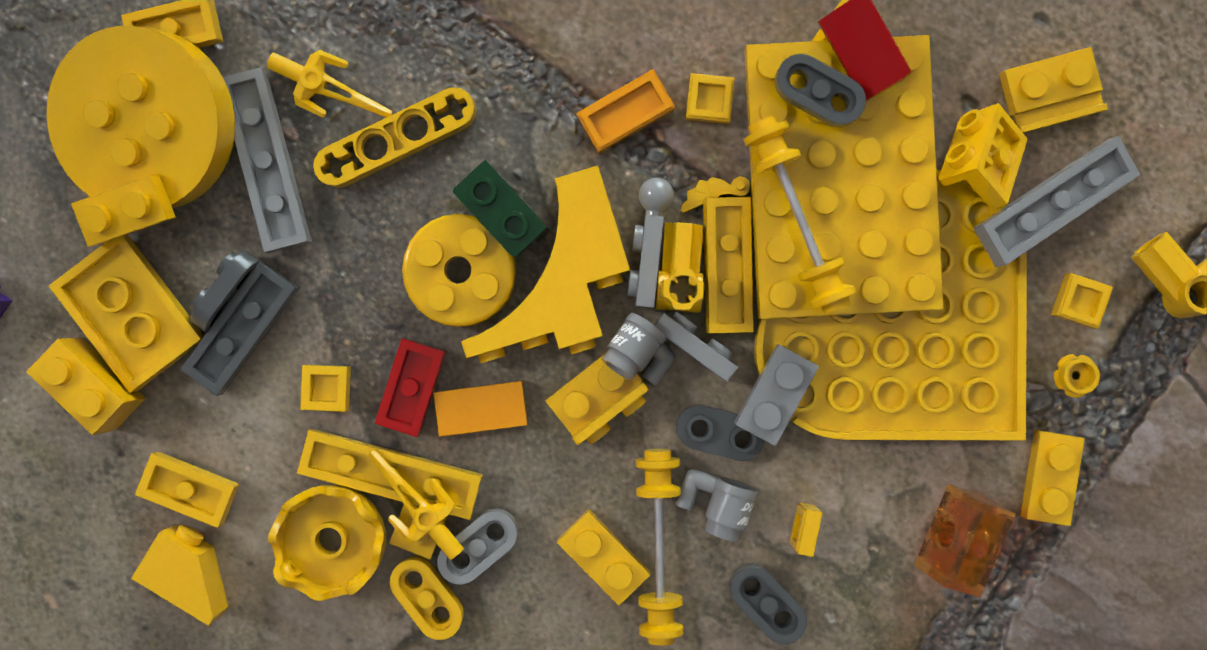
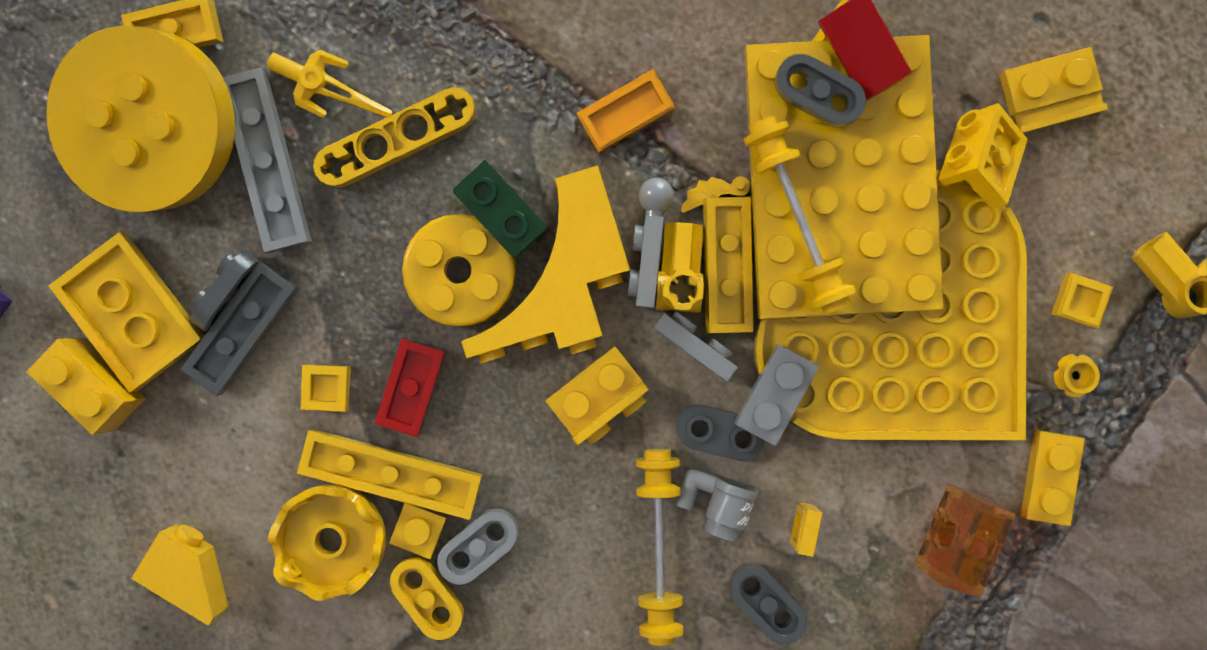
yellow plate [71,174,176,247] -> none
yellow plate [135,451,240,528] -> none
yellow piece [369,450,464,560] -> none
light orange tile [433,380,528,437] -> none
yellow plate [557,509,651,606] -> none
light grey piece [602,313,675,387] -> none
yellow tile [685,73,735,125] -> none
light grey plate [973,136,1141,267] -> none

